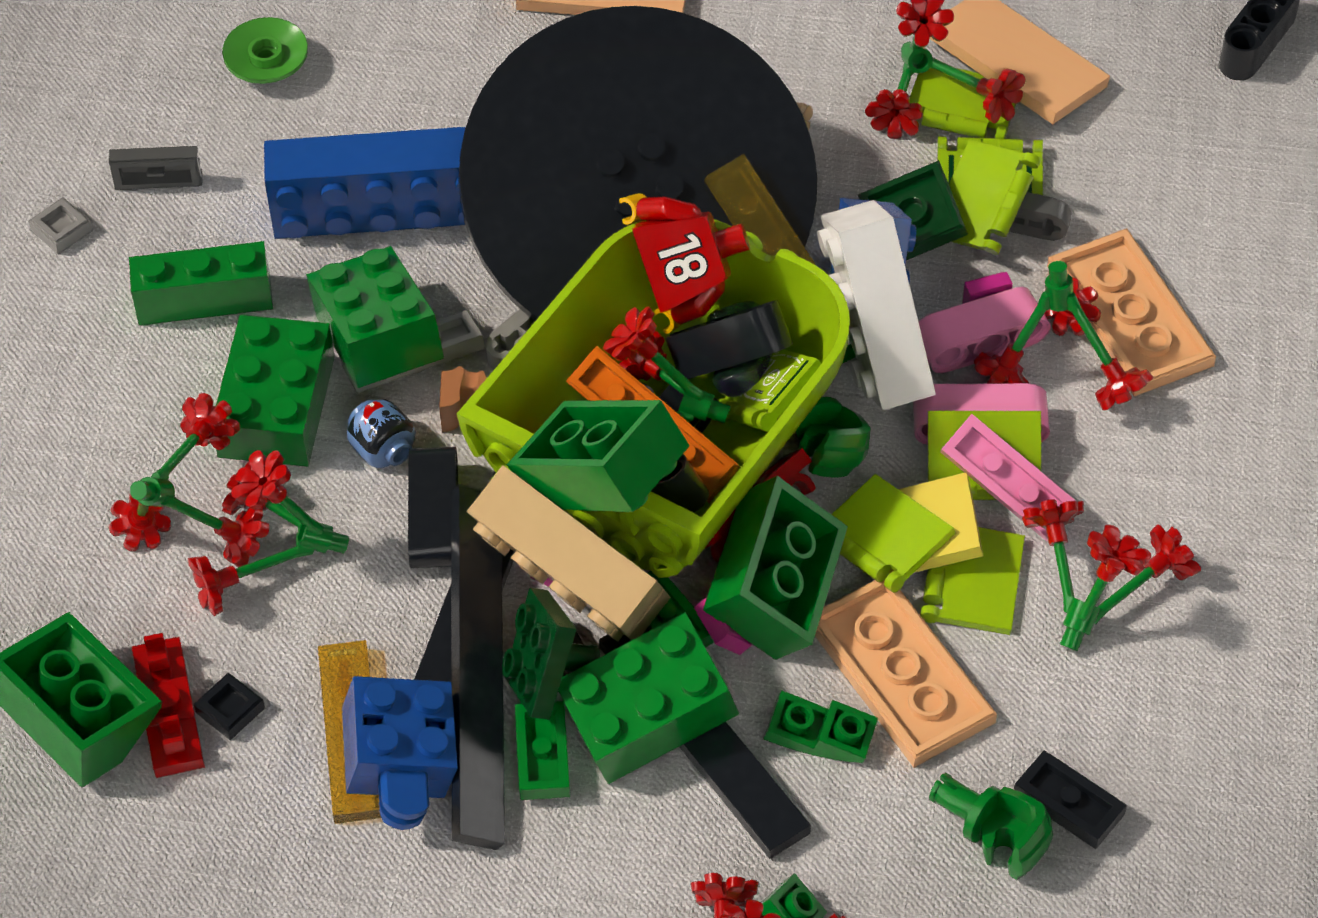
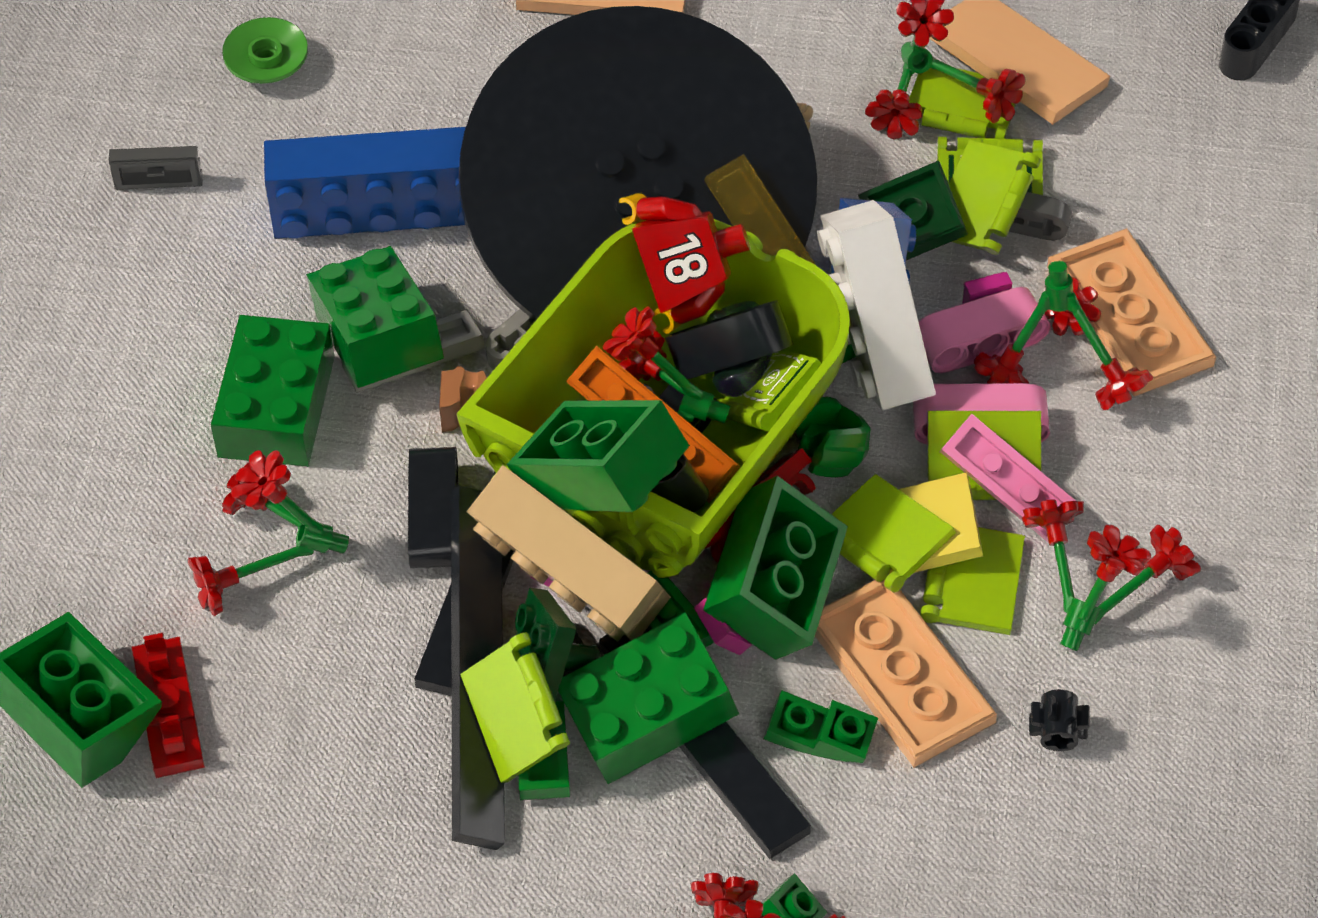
light grey tile [28,197,93,255] -> none
red plant [109,393,270,567] -> none
green brick [129,241,273,326] -> none
black tile [194,672,265,740] -> none
clear yellow tile [318,640,381,824] -> none
blue brick [342,676,458,830] -> none
medium blue head [347,399,416,468] -> none
green piece [929,773,1053,880] -> none
black plate [1014,750,1127,849] -> none
none -> lime piece [460,632,570,783]
none -> black gear [1029,689,1090,751]

